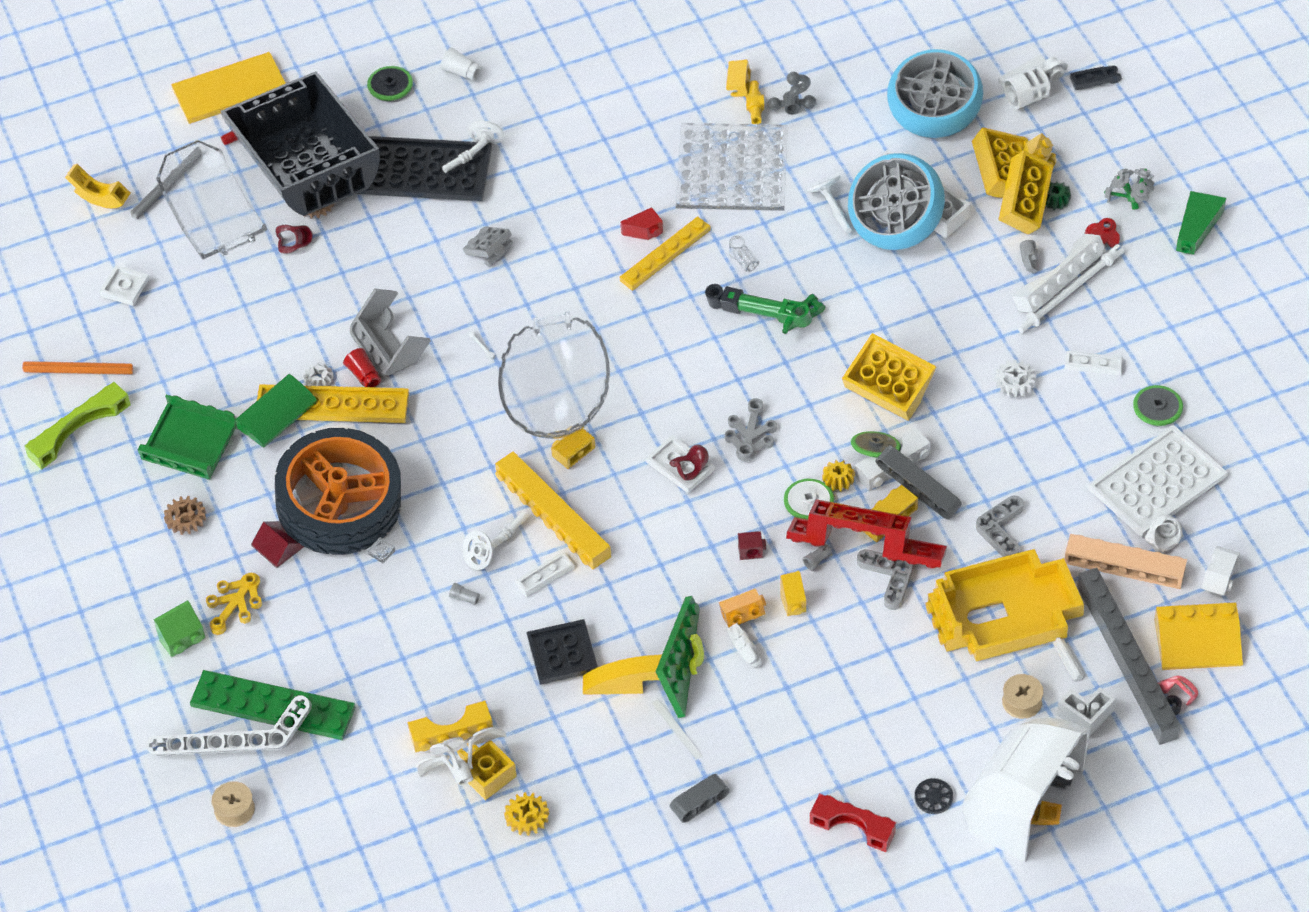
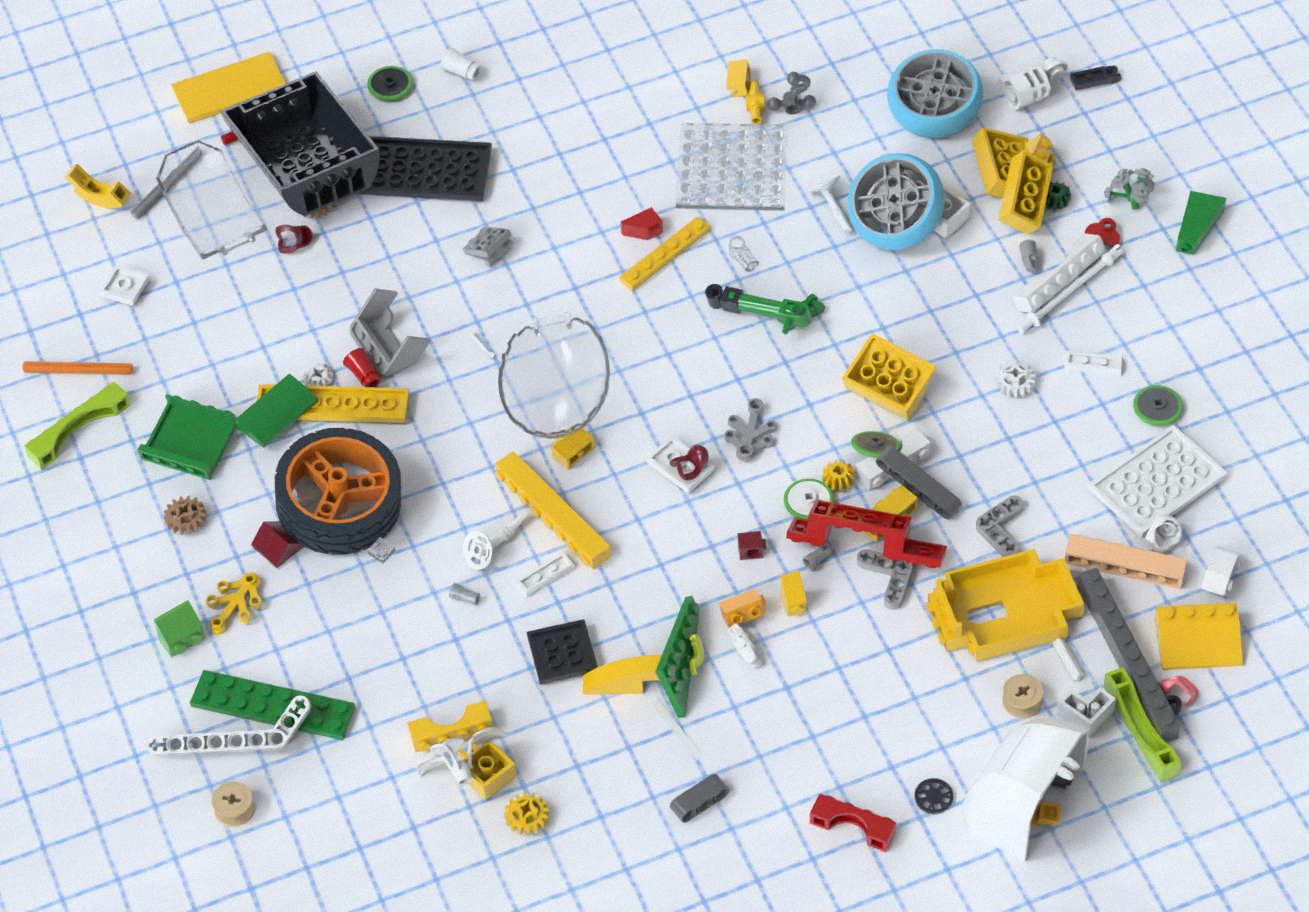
white dish [442,120,504,173] -> none
none -> lime arch [1103,667,1181,782]

